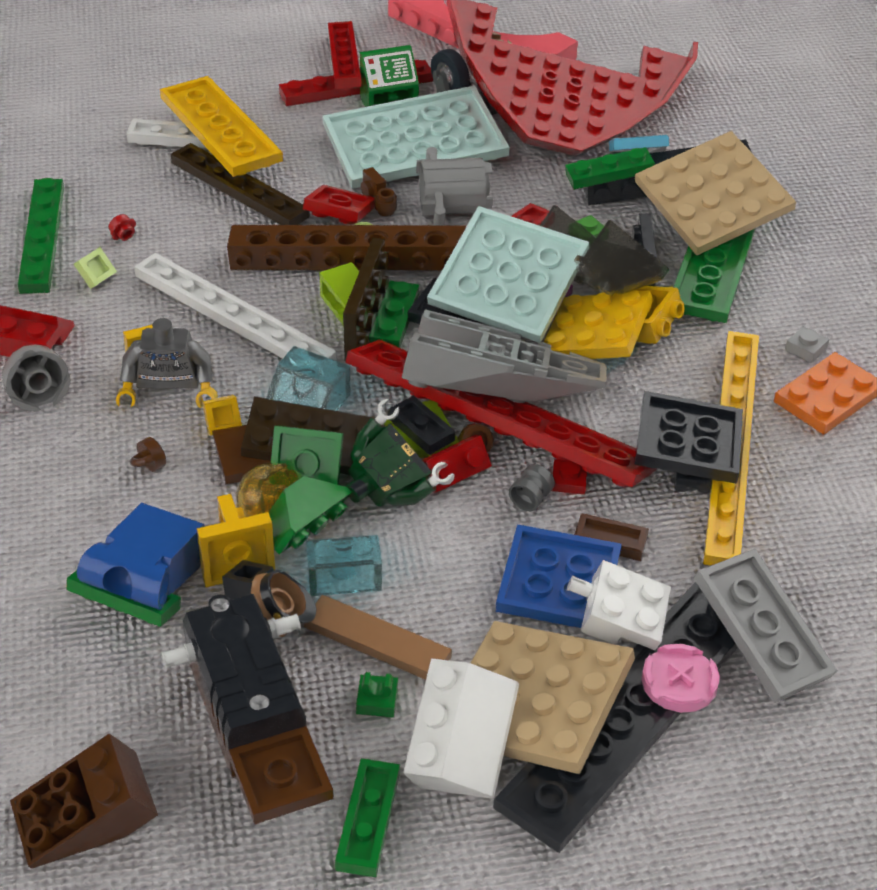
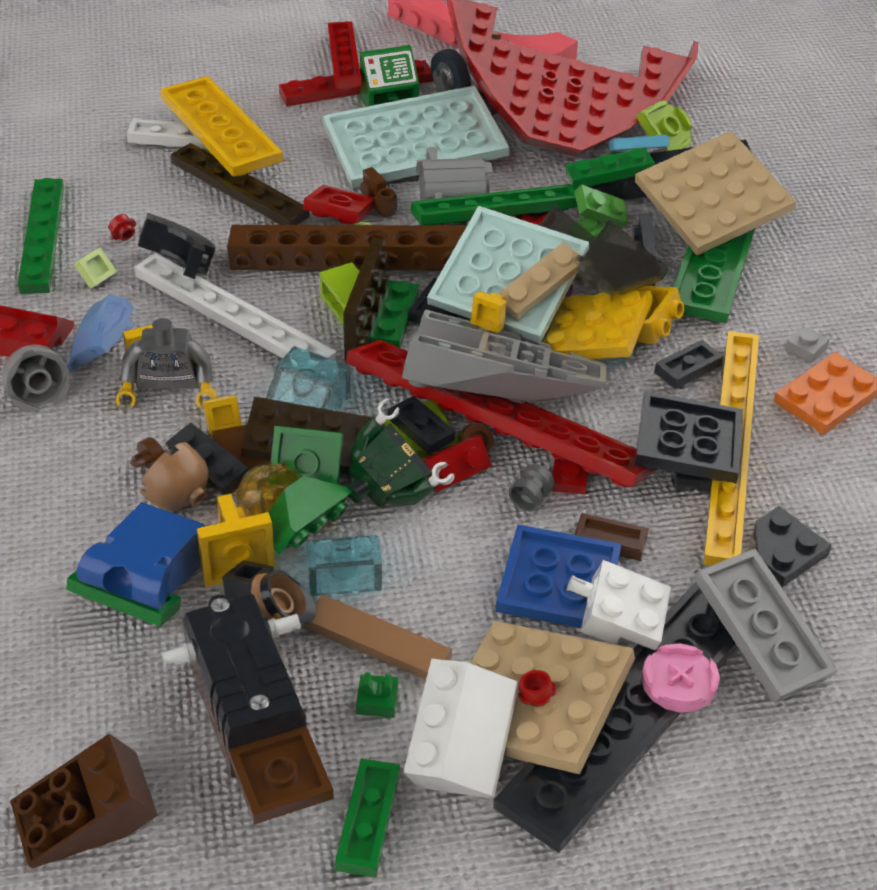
none -> medium blue slope [67,294,135,372]
none -> black arch [138,213,216,279]
none -> medium nougat cylinder [140,442,209,512]
none -> black plate [166,422,253,495]
none -> green plate [411,184,578,225]
none -> yellow tile [470,291,507,333]
none -> tan plate [498,242,585,321]
none -> red plate [518,670,557,707]
none -> bright green plate [574,185,629,229]
none -> lime tile [635,101,692,151]
none -> black plate [654,340,723,390]
none -> black plate [754,506,832,588]

